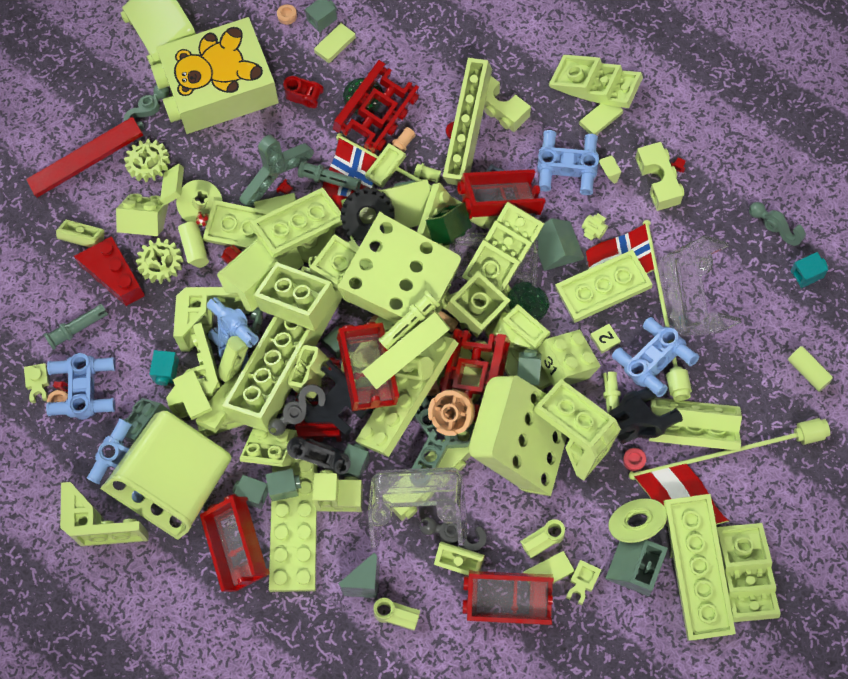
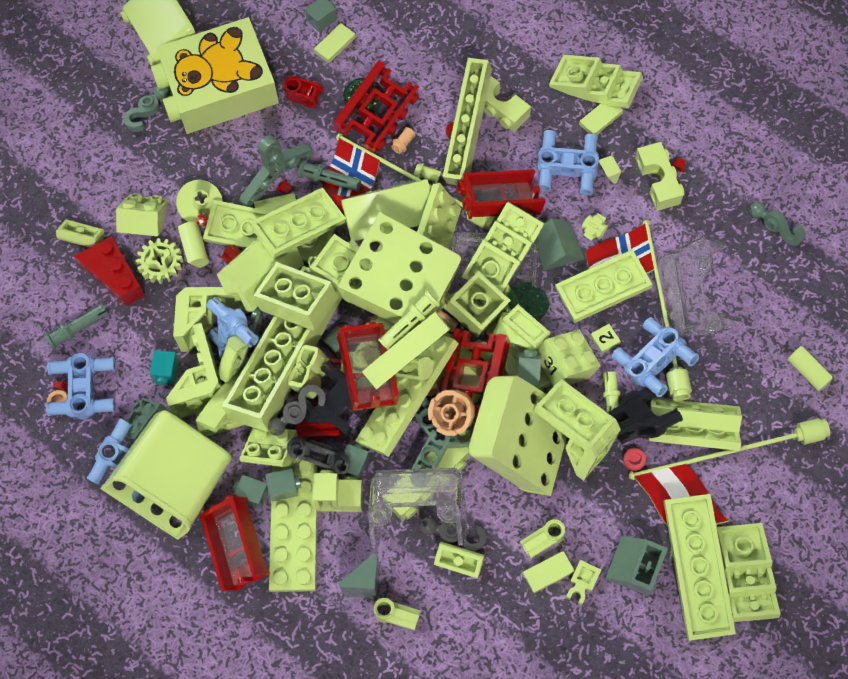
yellowish green plate [24,363,50,403] -> none
red tile [26,117,143,198] -> none
yellowish green bracket [60,482,149,546] -> none
yellowish green gear [124,139,170,182] -> none
yellowish green tile [160,164,184,205] -> none
yellowish green tile [173,370,212,420] -> none
light nougat tile [277,4,297,25] -> none
black tyre [340,187,395,243] -> none
yellowish green tile [365,144,406,188] -> none
dark green brick [425,203,472,246] -> none
door [463,570,554,625] -> none
yellowish green piece [608,499,667,543] -> none
teal brick [790,252,828,288] -> none

